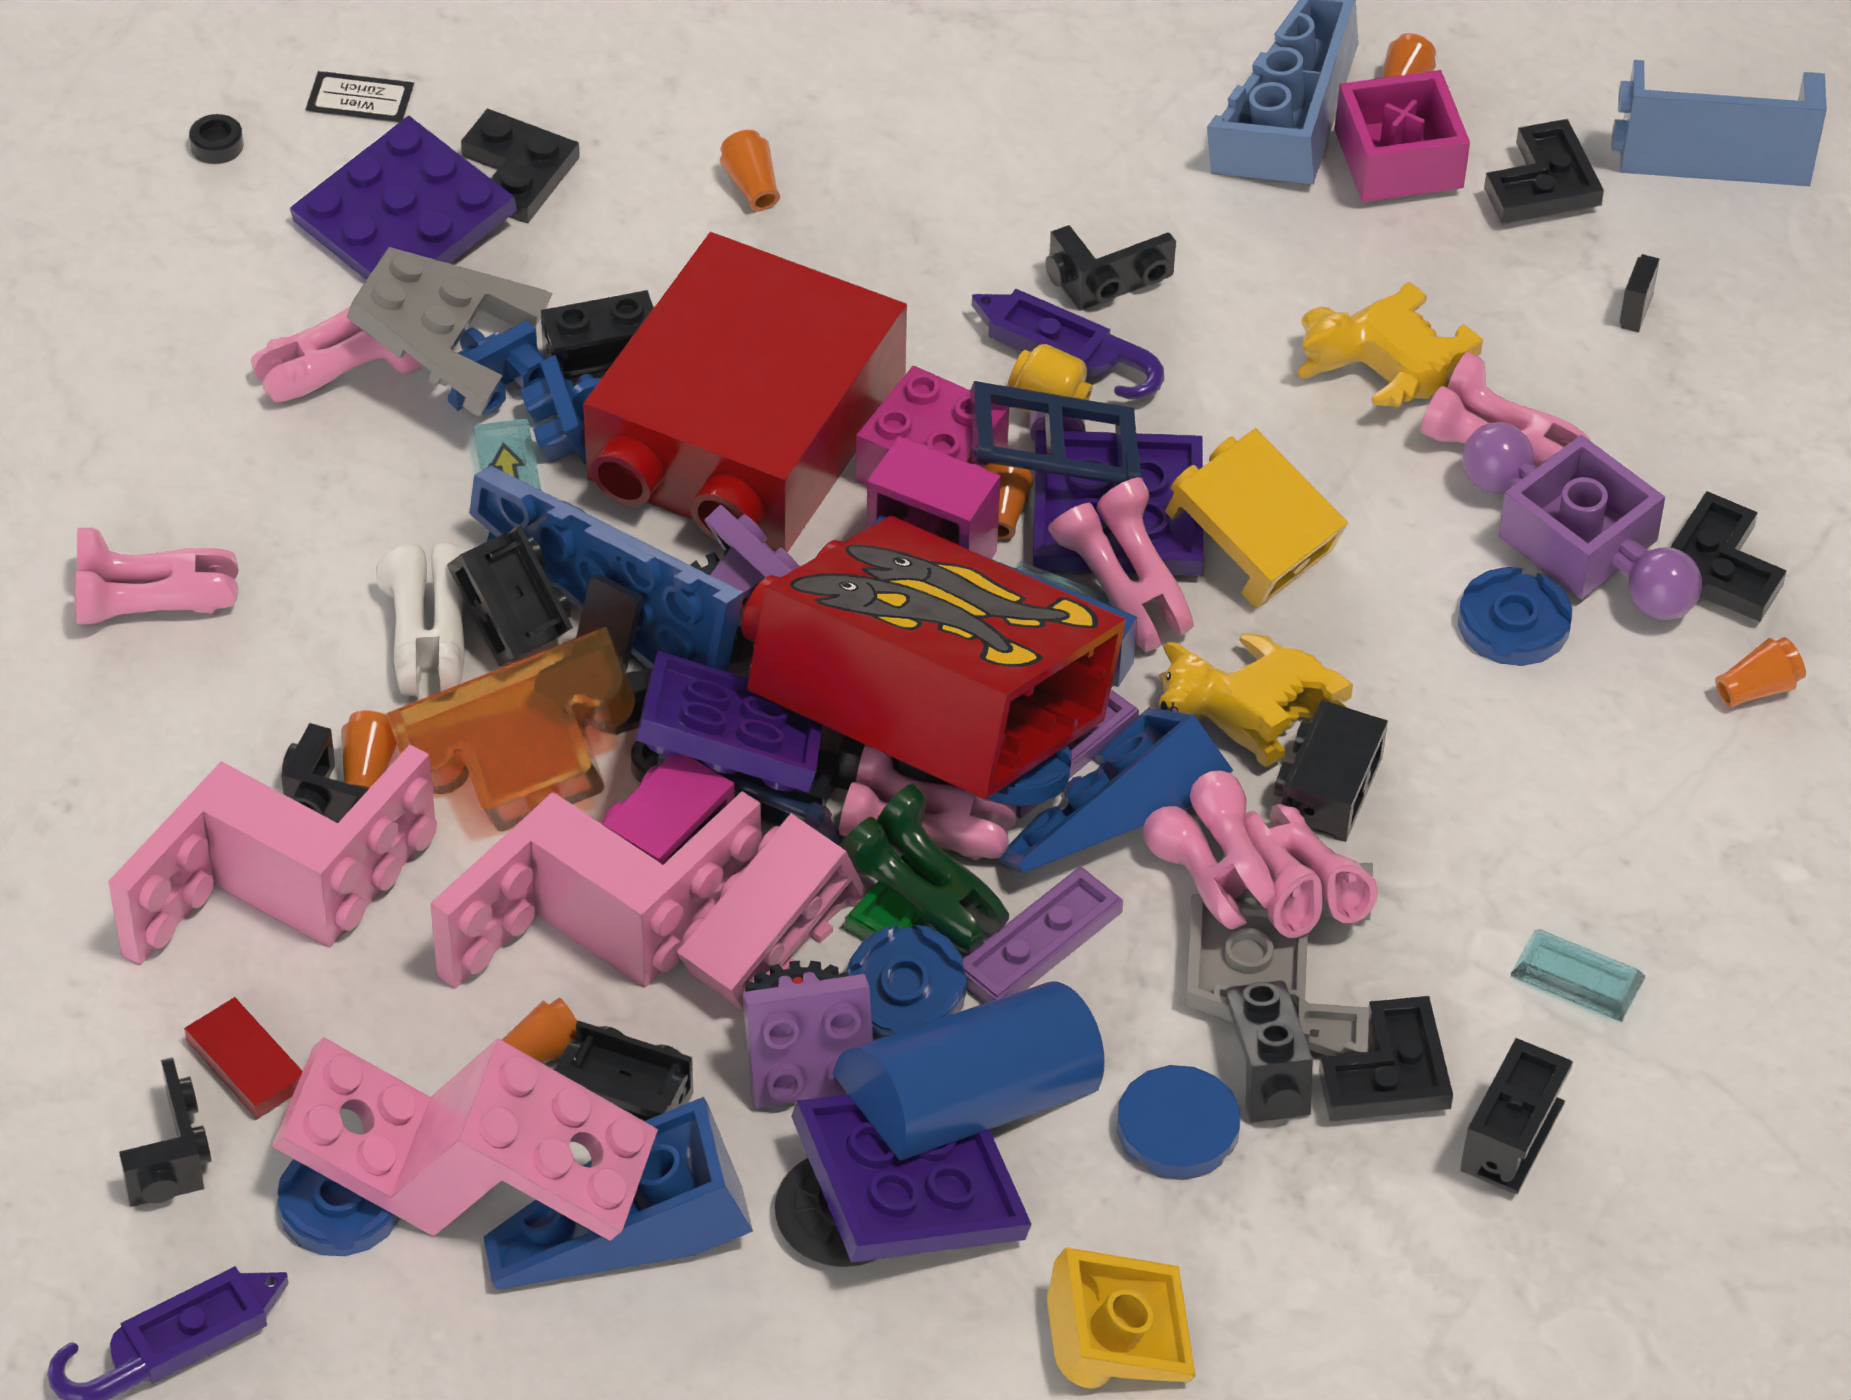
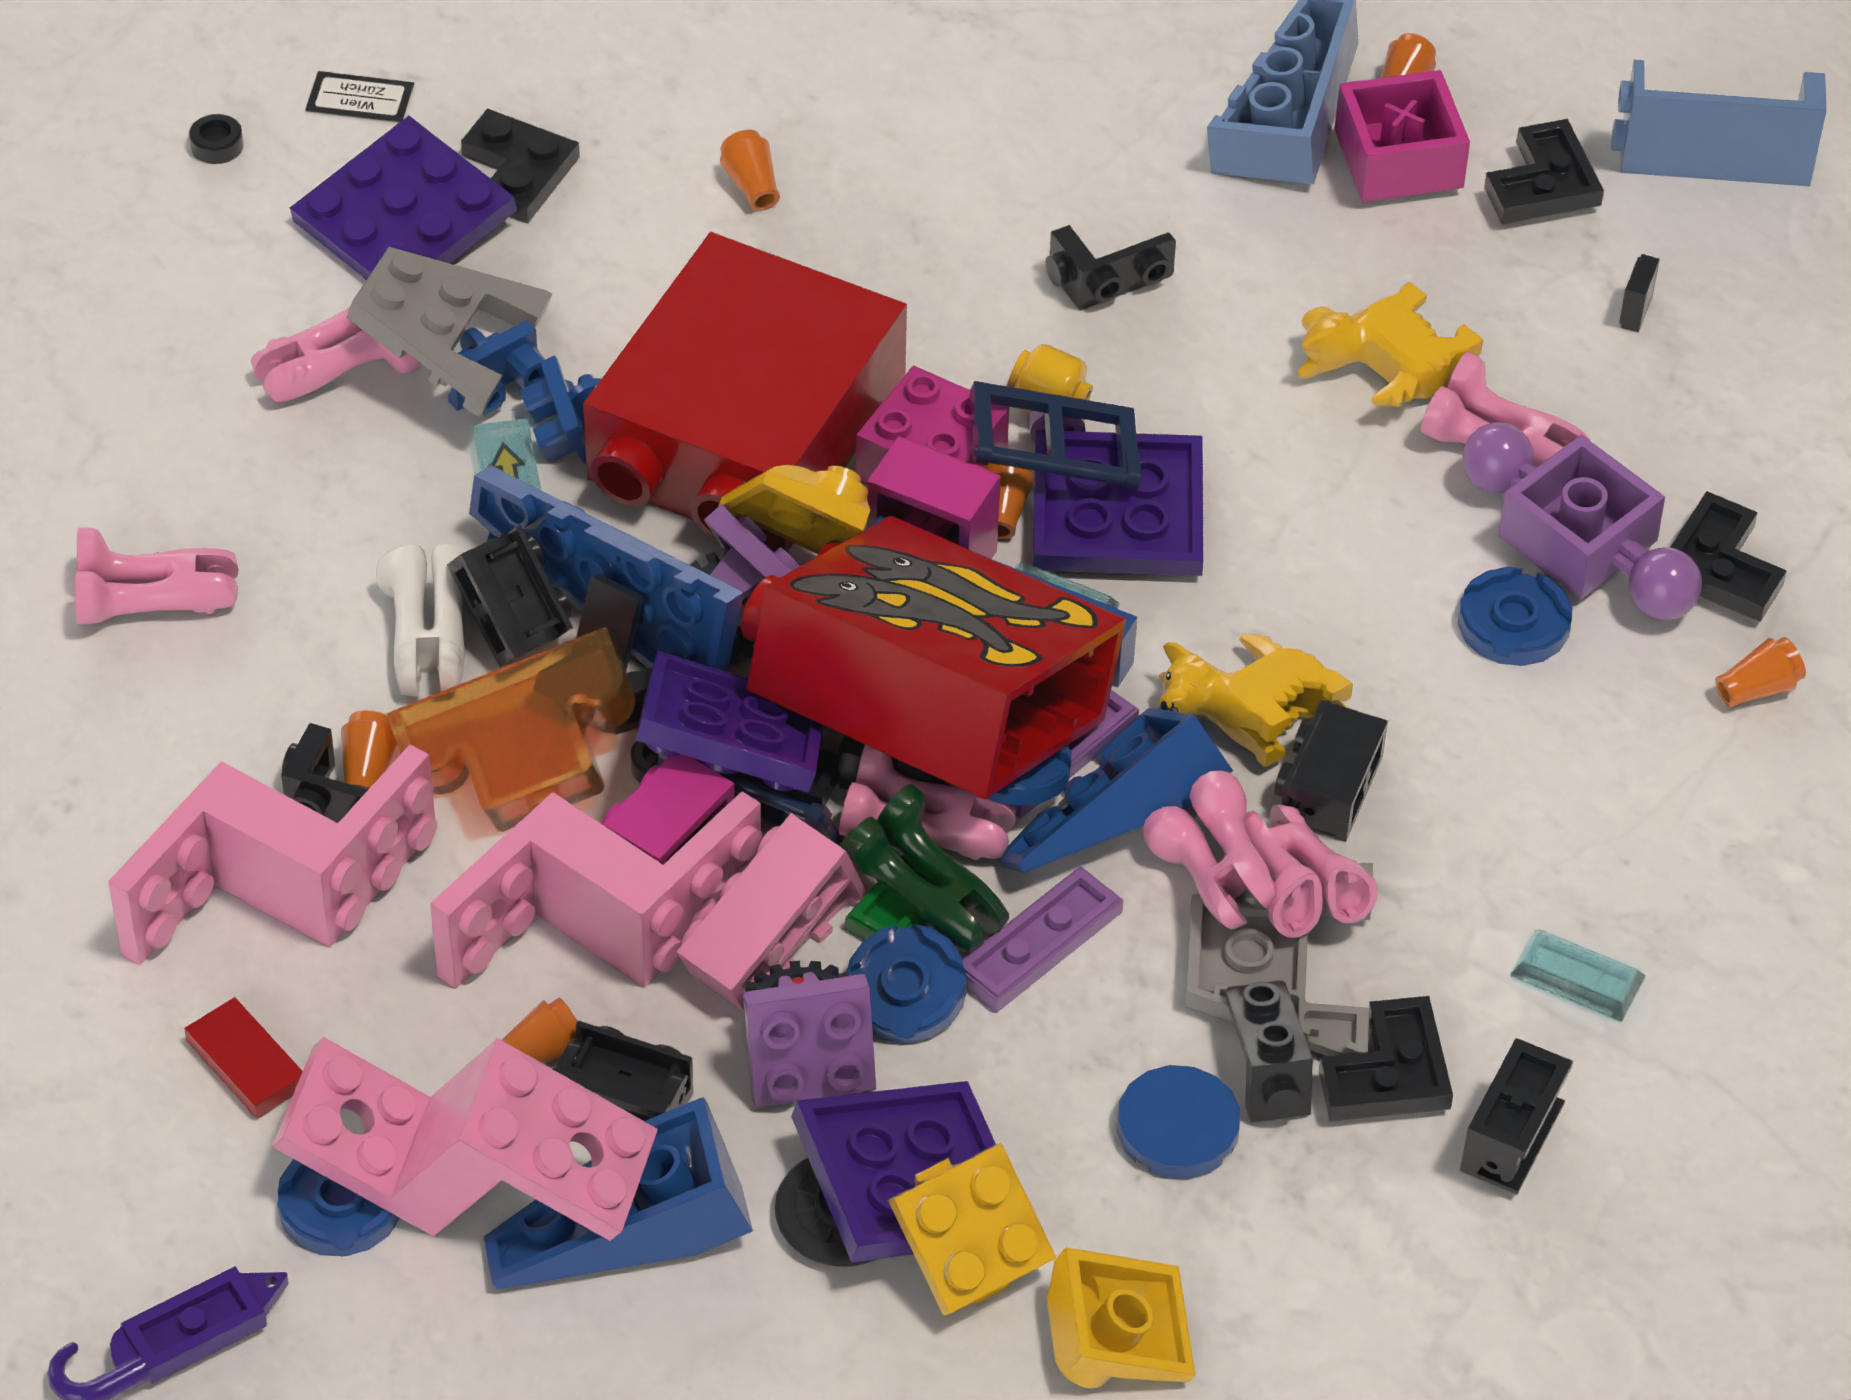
black bracket [119,1057,212,1207] -> none
black hinge [541,290,654,386] -> none
blue brick [832,981,1105,1160] -> none
dark purple plate [972,289,1165,400] -> none
bright pink piece [1048,477,1194,652] -> none
yellow panel [1165,428,1349,609] -> none
none -> yellow slope [718,465,870,554]
none -> yellow piece [888,1143,1057,1315]

